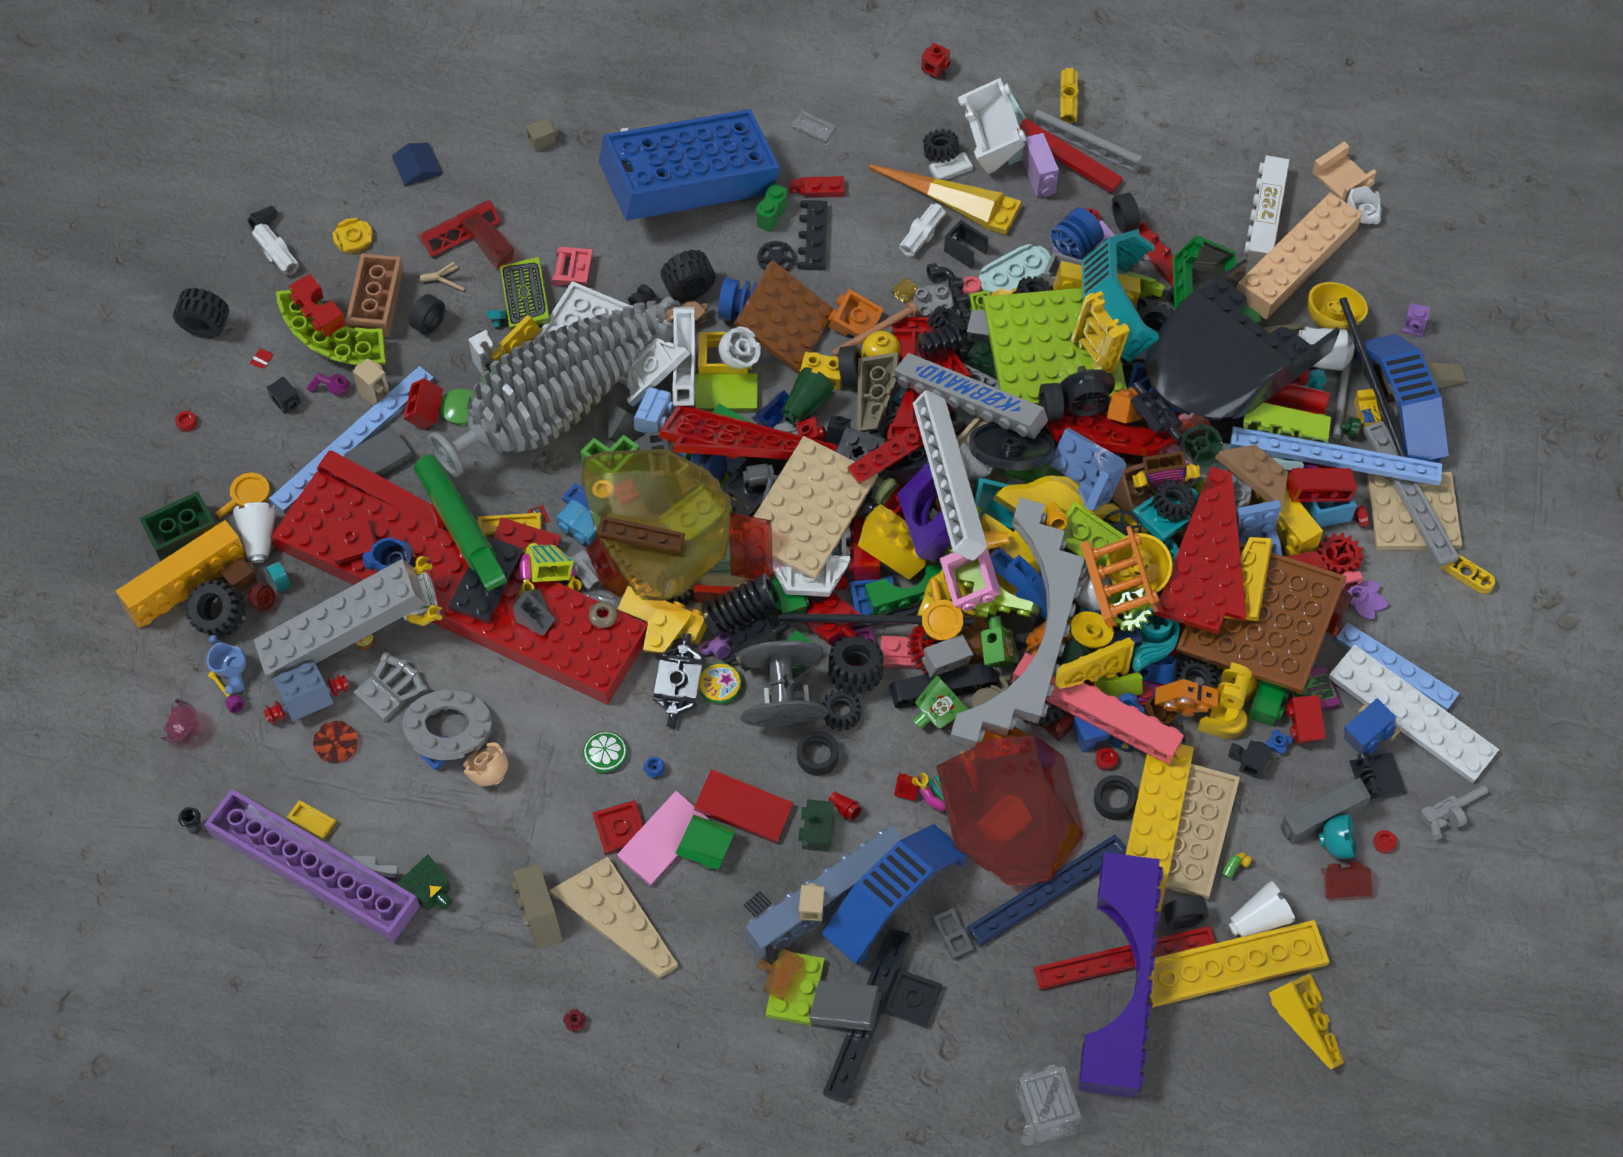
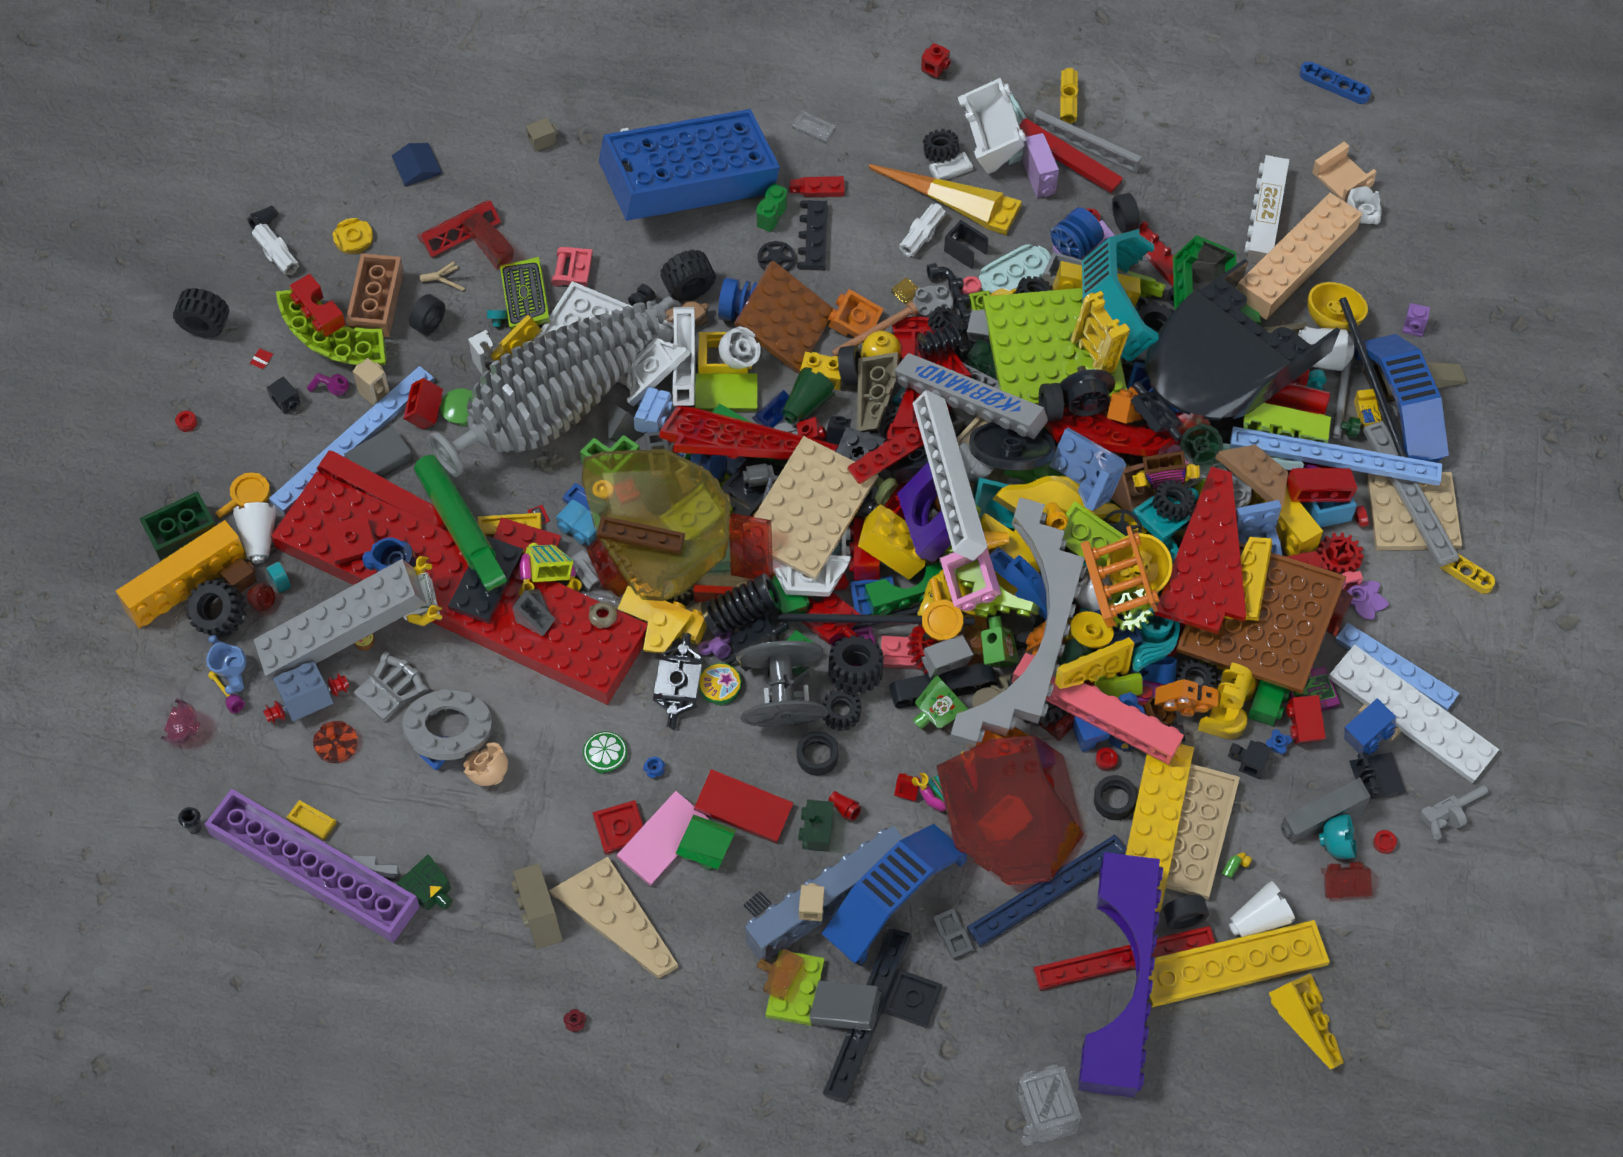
none -> blue beam [1299,61,1371,104]

